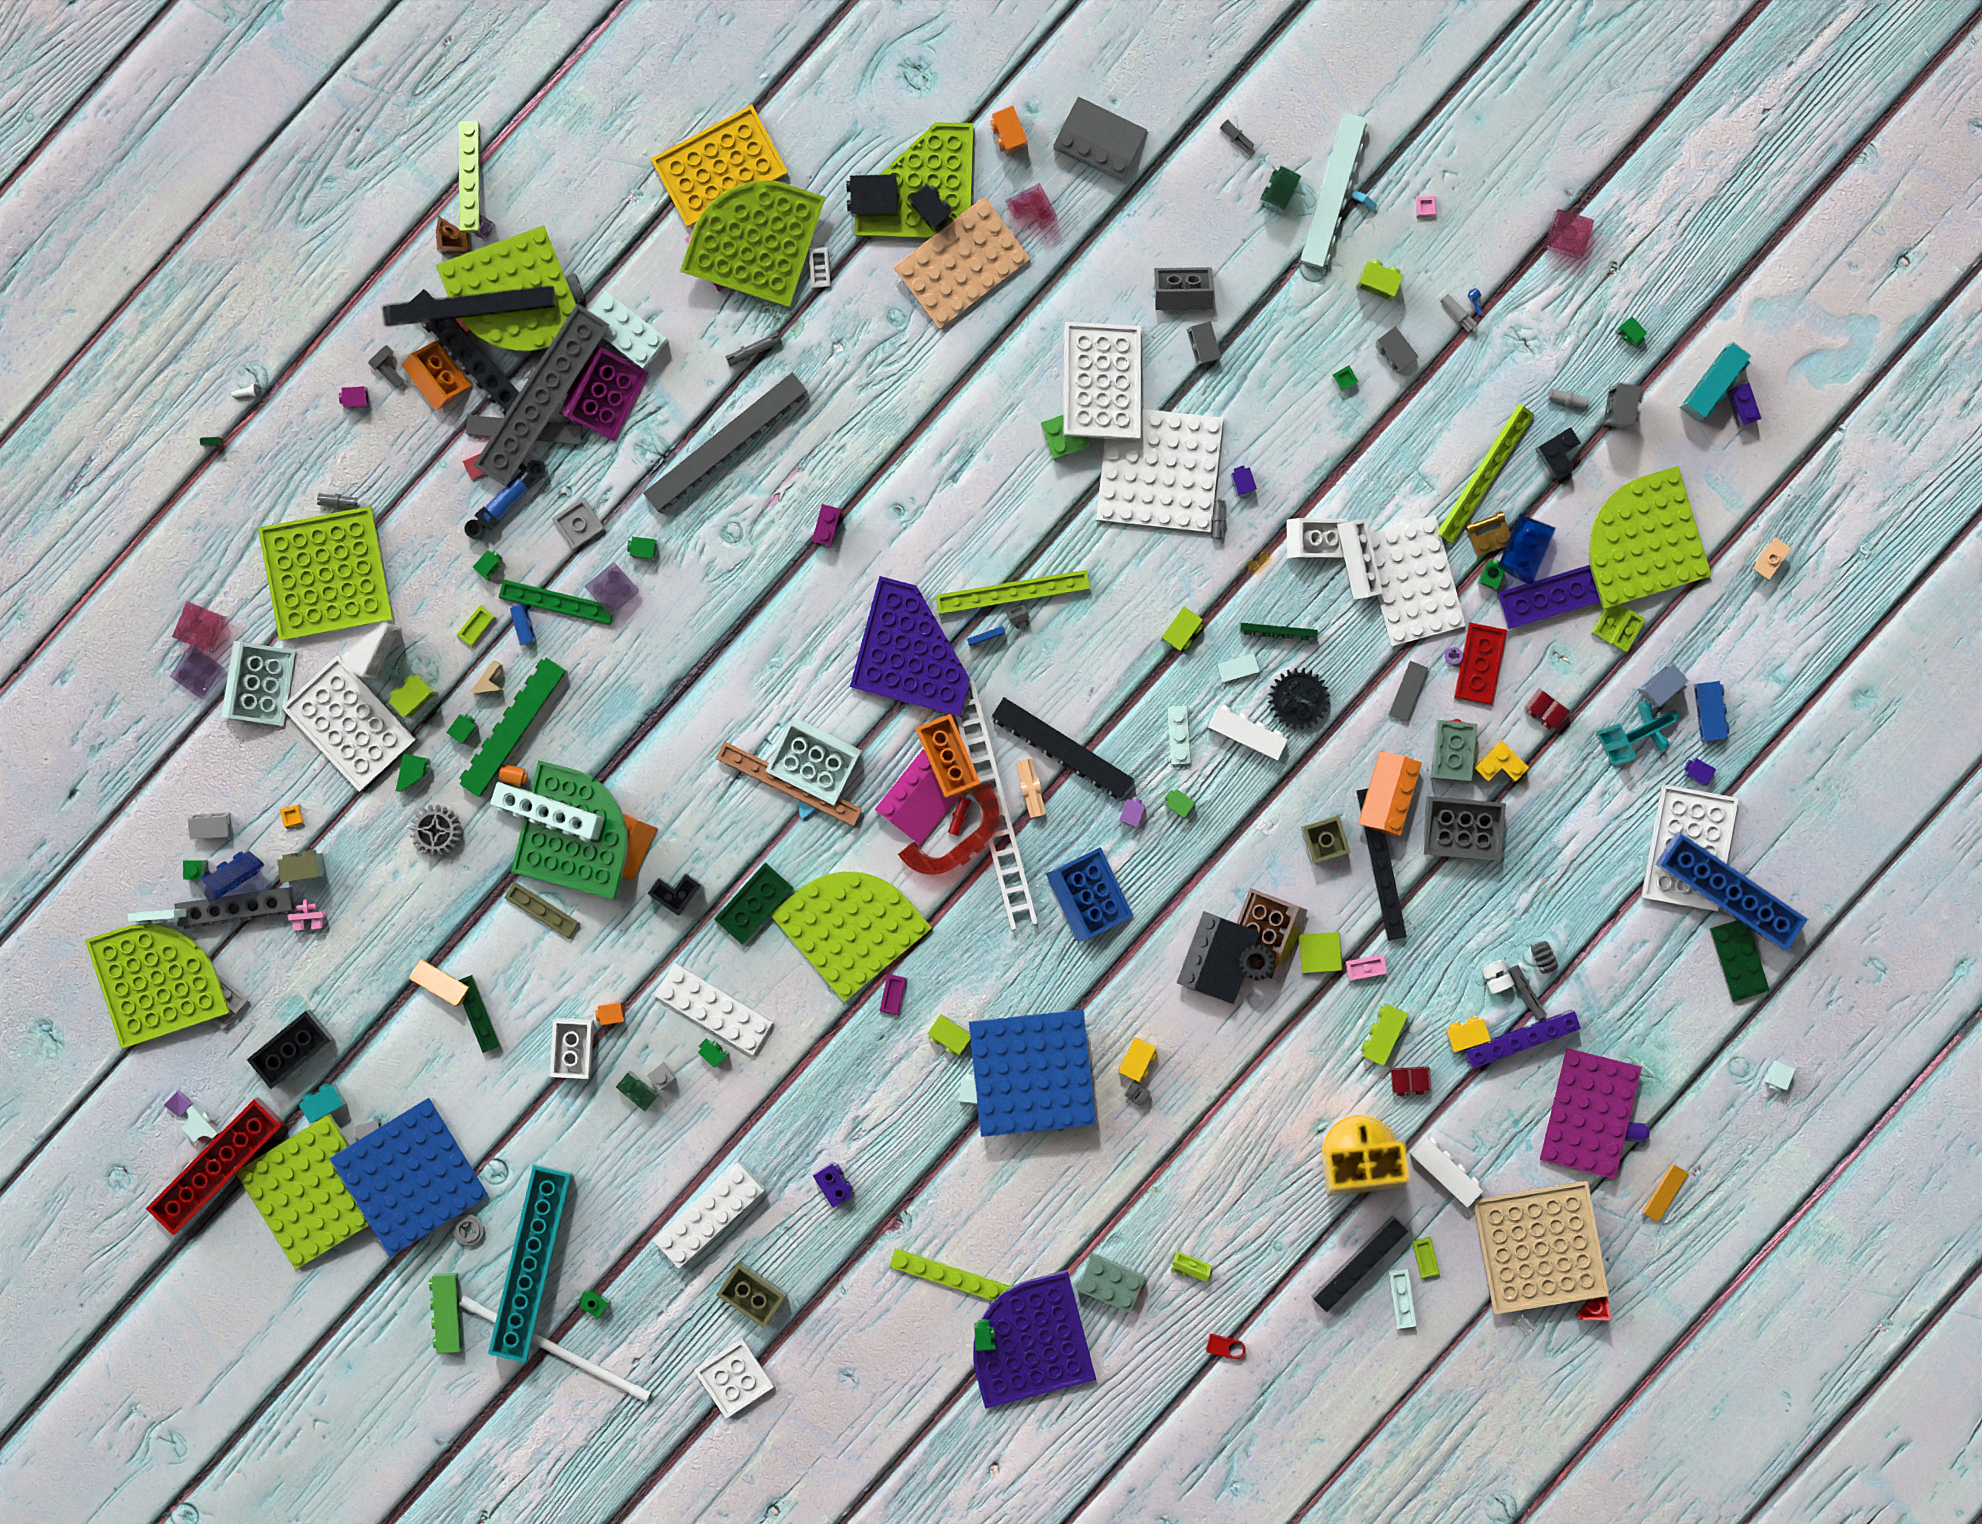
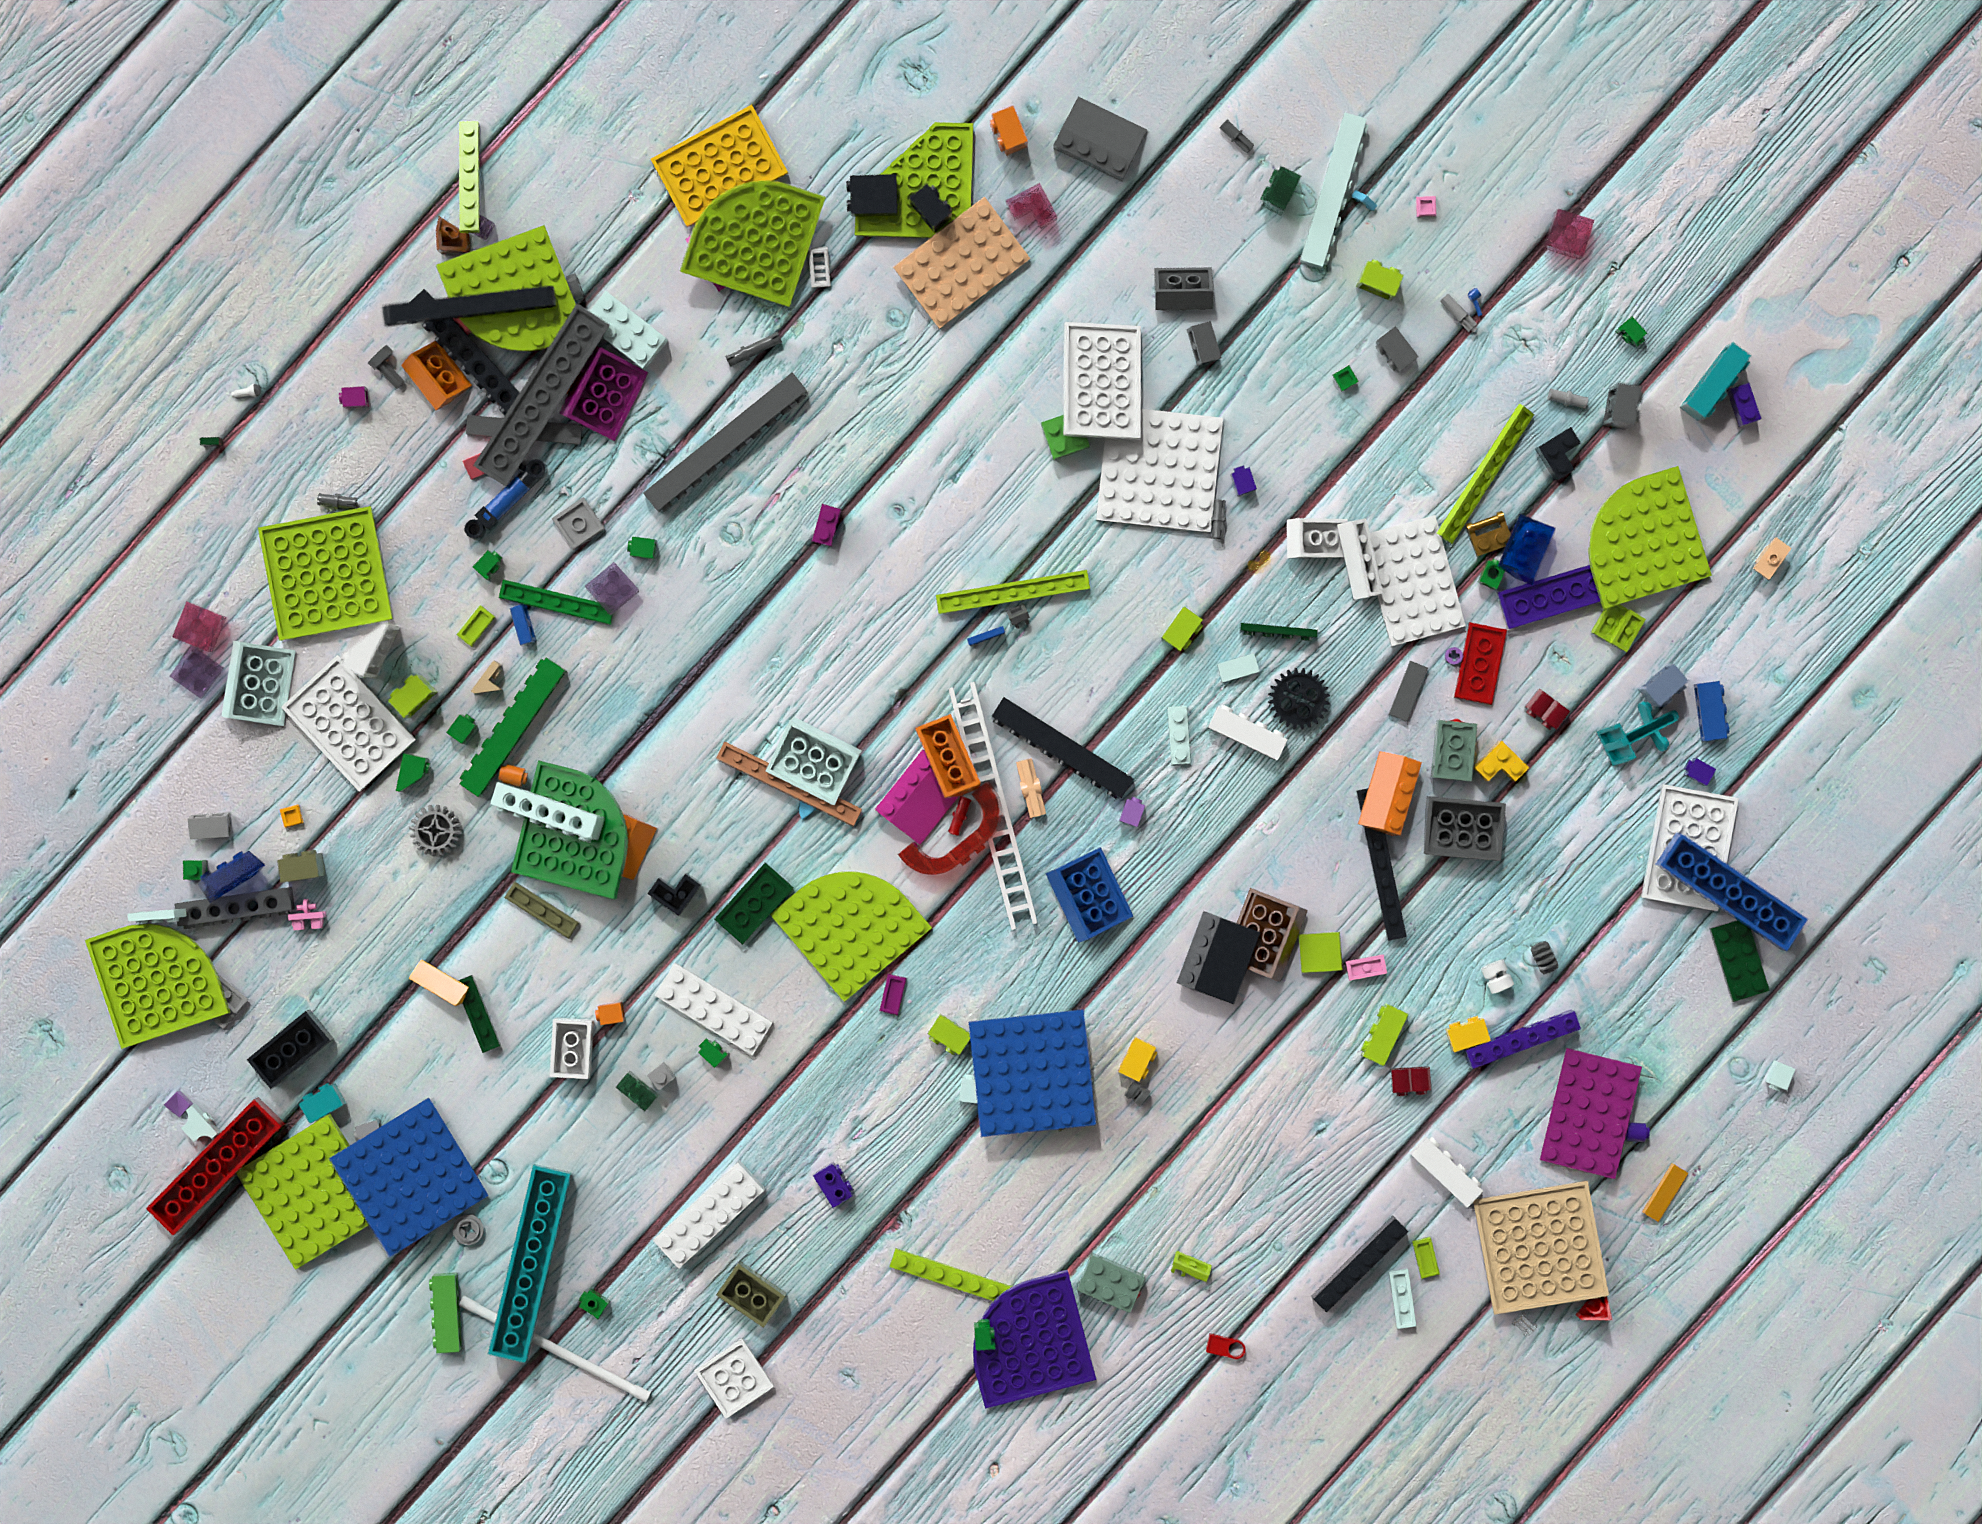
dark purple plate [850,576,971,717] -> none
bright green brick [1164,789,1195,818] -> none
black tyre [1239,945,1276,981] -> none
olive brick [1301,815,1351,864] -> none
yellow piece [1322,1115,1409,1196] -> none
dark grey pin [1508,965,1547,1020] -> none

